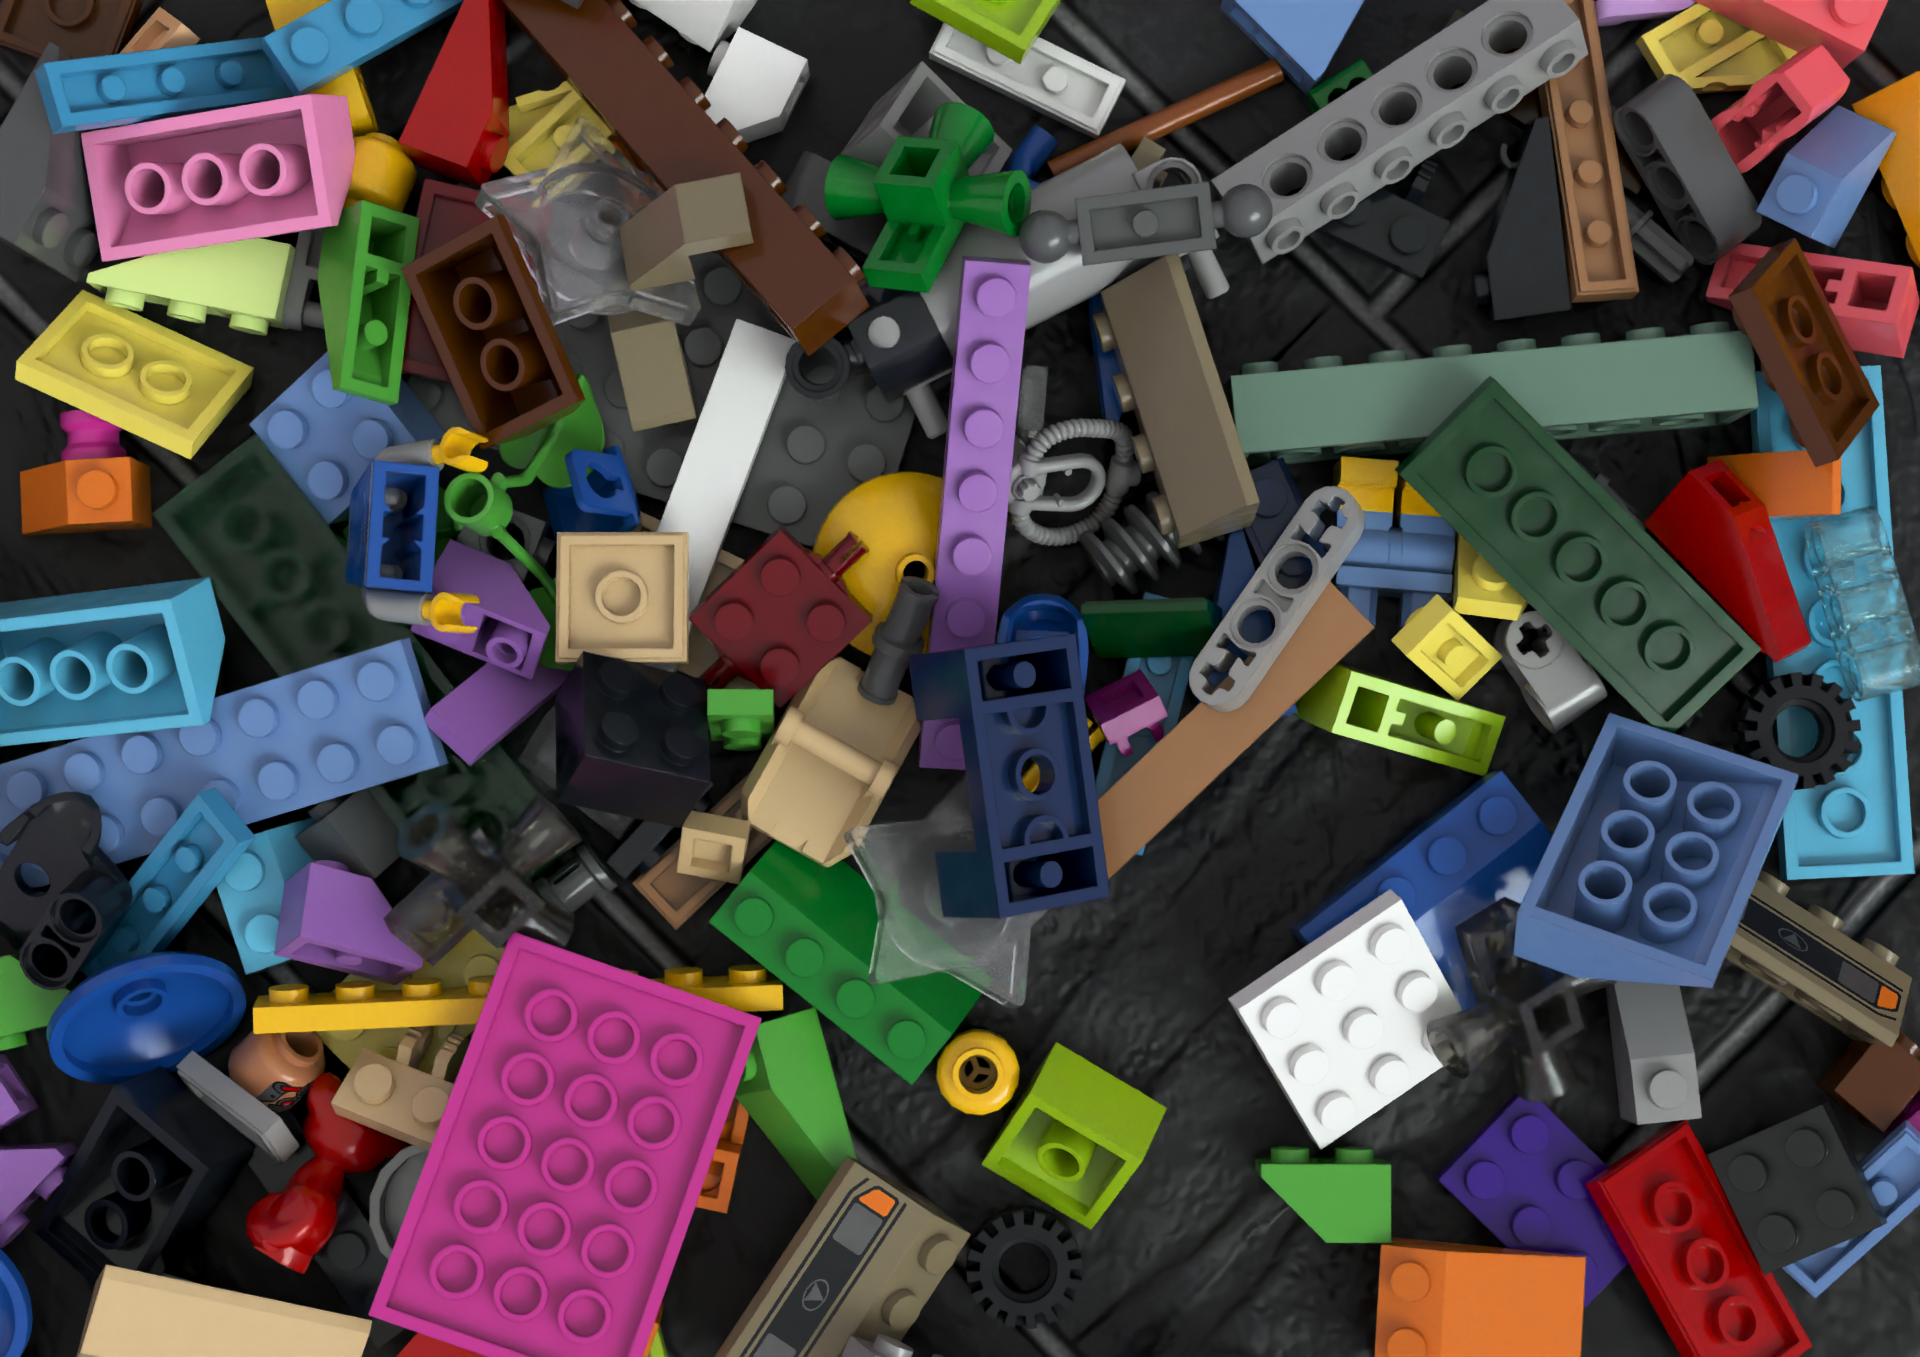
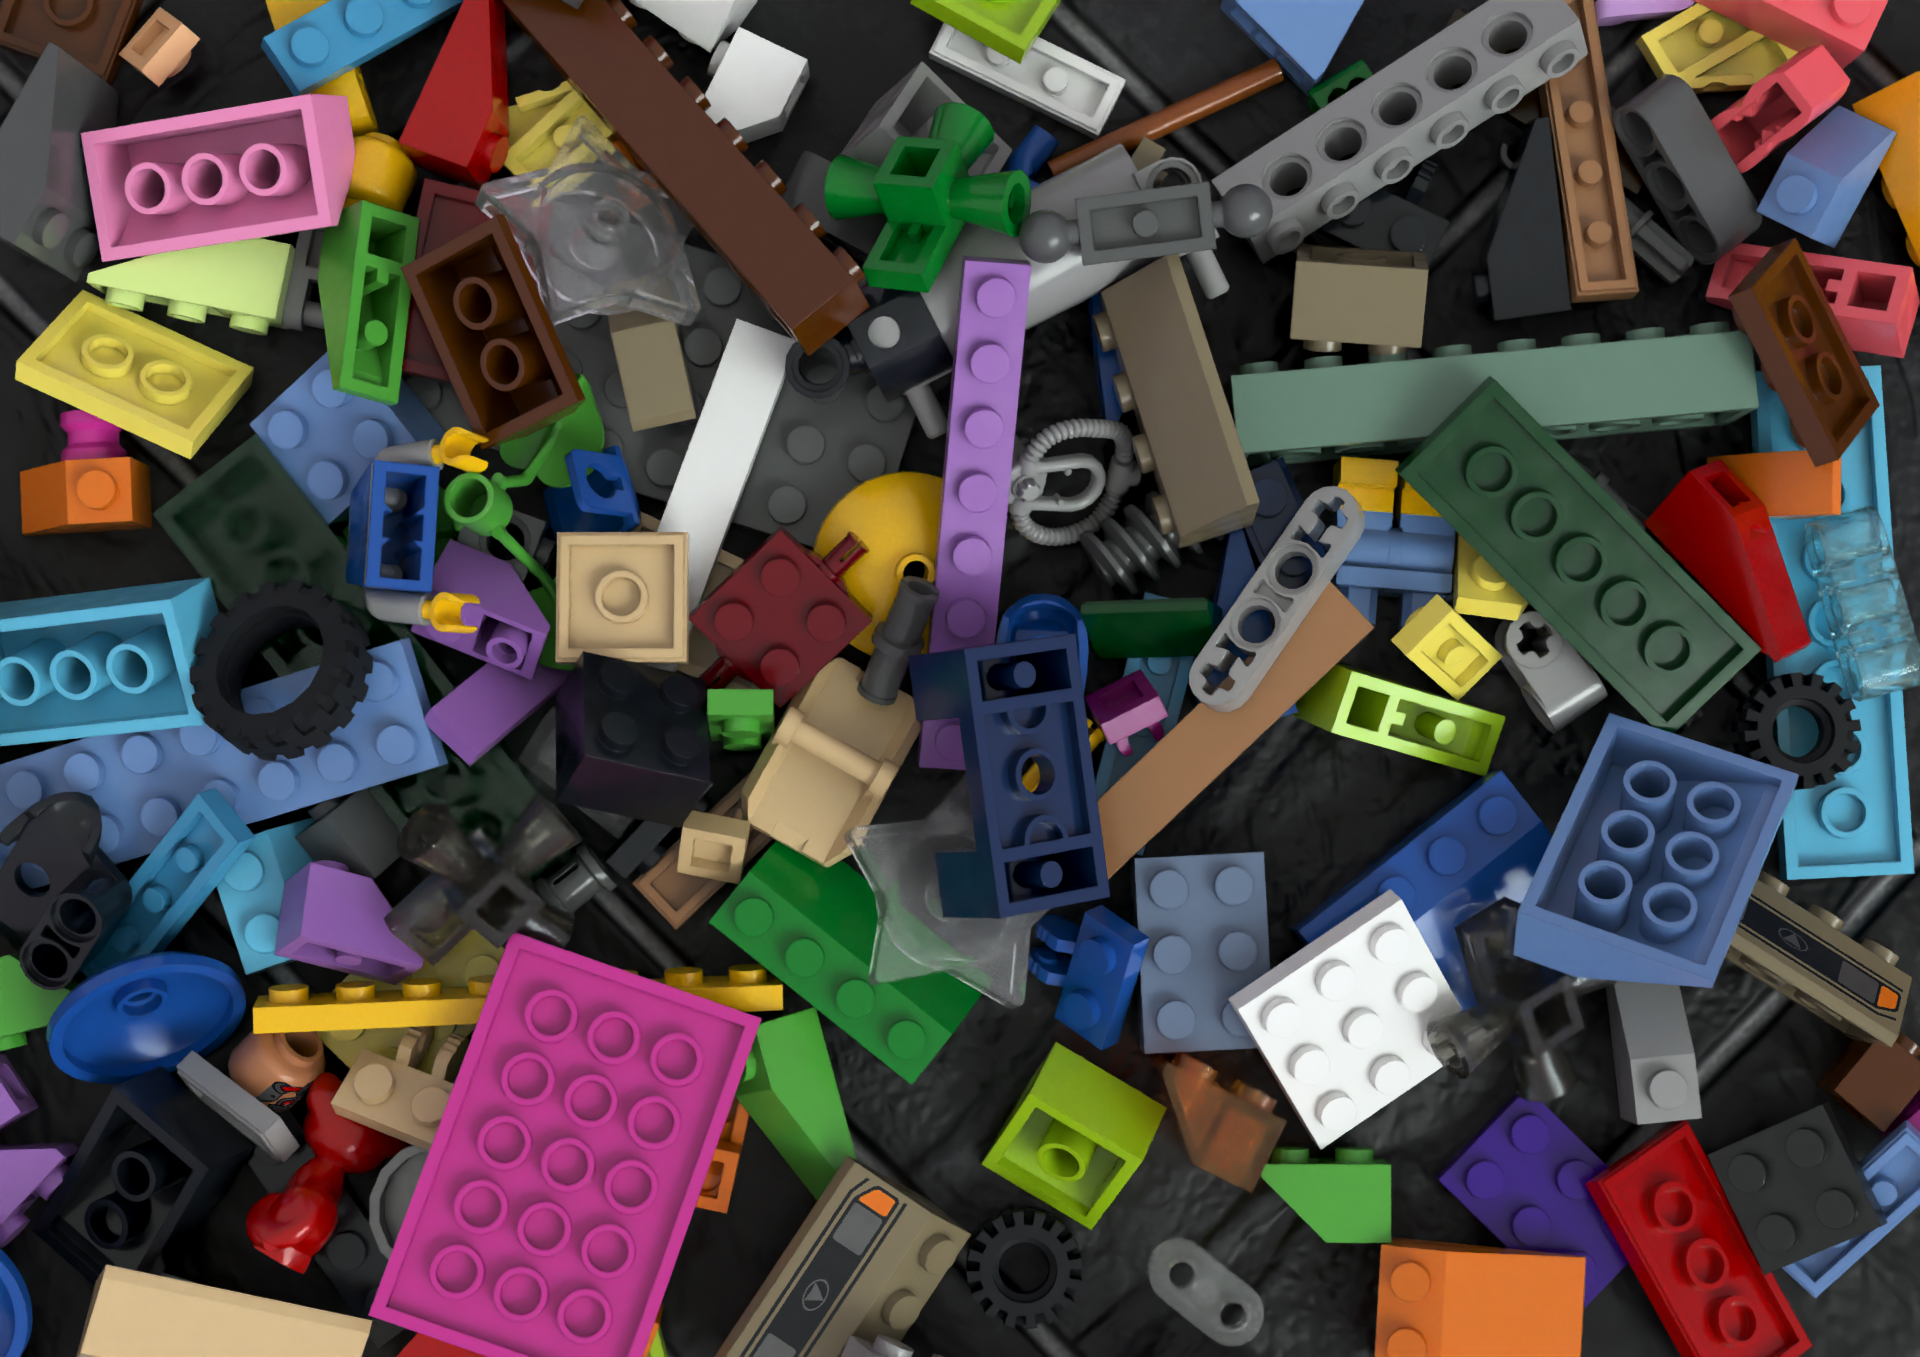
dark azure plate [34,37,294,134] -> none
dark tan slope [619,172,754,292] -> none
yellow head [936,1029,1020,1115] -> none
clear tile [1016,365,1048,439] -> none
none -> black tyre [190,580,373,761]
none -> blue hinge [1025,905,1150,1051]
none -> sand blue brick [1130,852,1270,1054]
none -> clear plate [1147,1238,1264,1346]
none -> clear orange slope [1153,1052,1287,1193]
none -> dark tan brick [1290,244,1429,356]

